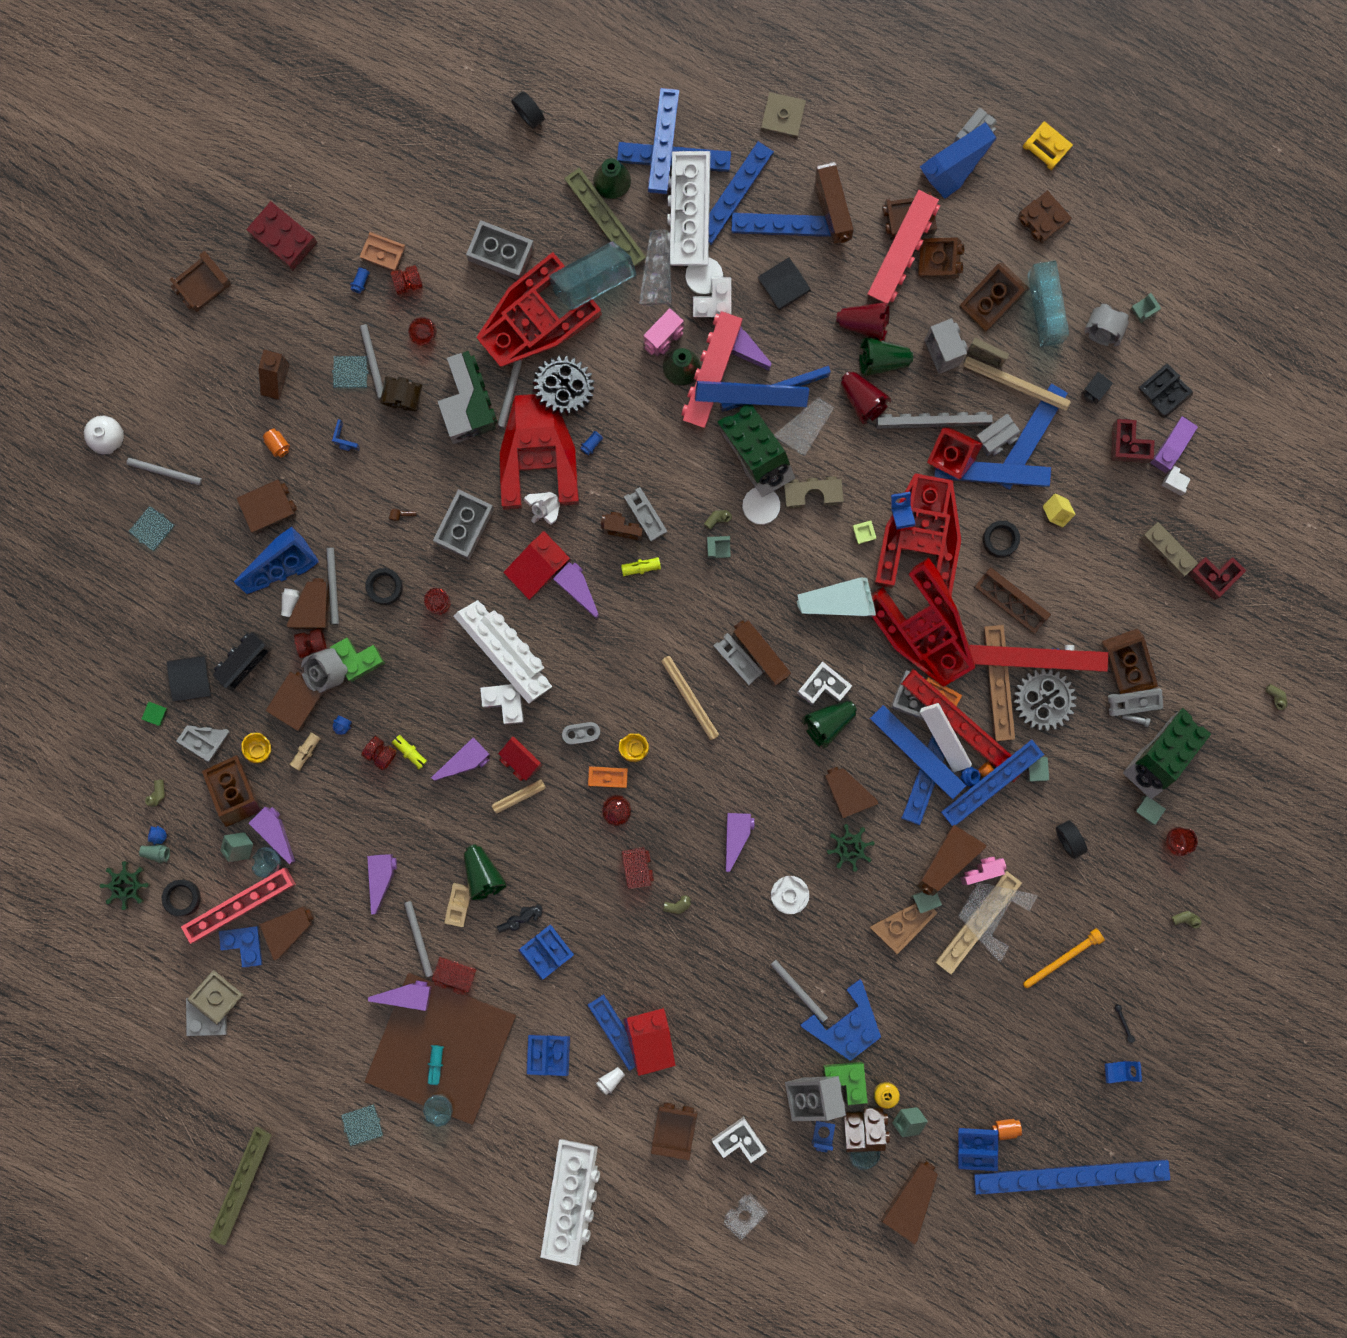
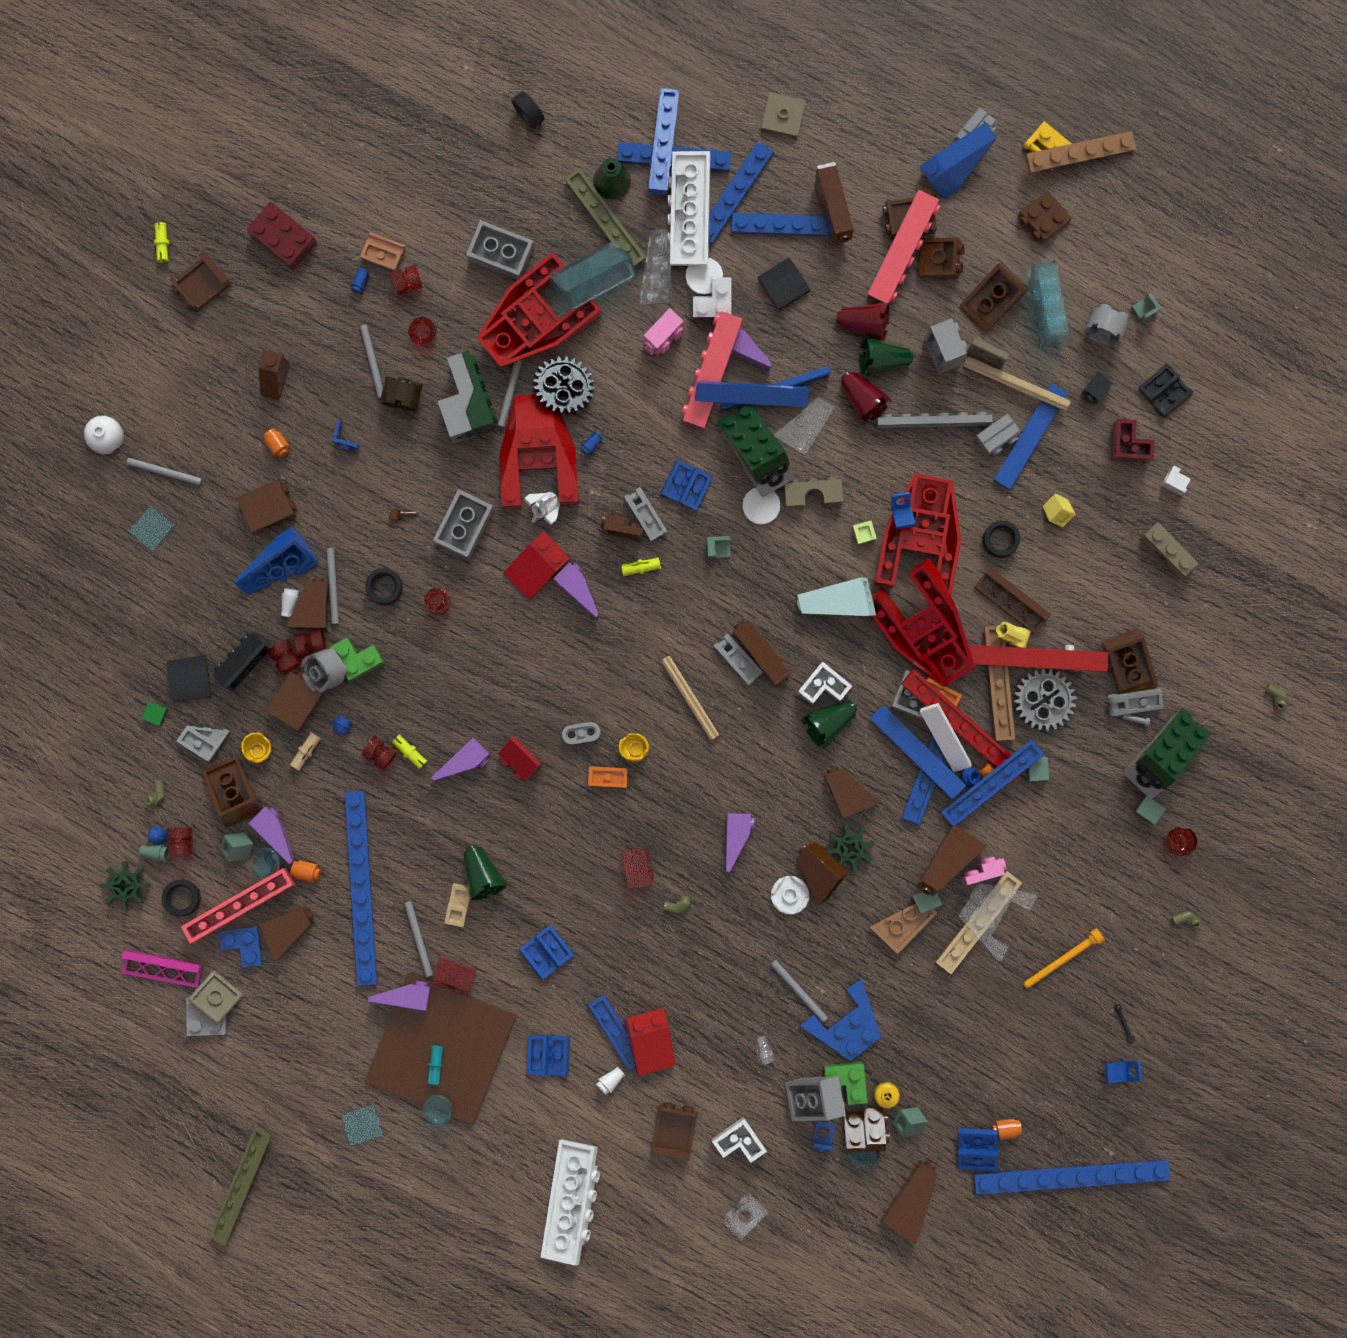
clear light blue piece [332,356,369,388] -> none
medium lavender slope [367,854,397,914] -> none
white plate [454,600,552,703] -> none
white brick [480,684,524,725] -> none
tan axle [492,780,546,813] -> none
black animal [497,905,543,933] -> none
clear red hair [602,795,631,826] -> none
dark green cone [663,348,701,386] -> none
olive arm [704,510,732,530] -> none
red slope [927,427,982,479] -> none
blue tile [935,462,1051,487] -> none
black tyre [1056,820,1088,859] -> none
medium lavender slope [1150,416,1198,474] -> none
dark red brick [1188,557,1246,600] -> none
none -> dark pink fence [121,950,203,988]
none -> neon yellow pin [154,222,169,263]
none -> clear red wheel [167,827,193,855]
none -> clear red wheel [267,639,302,675]
none -> orange brick [290,860,321,883]
none -> blue plate [345,791,378,986]
none -> blue slope [660,460,713,511]
none -> clear cone [755,1036,776,1066]
none -> reddish brown slope [796,841,848,905]
none -> light yellow piece [996,622,1031,648]
none -> medium nougat plate [1025,131,1136,174]

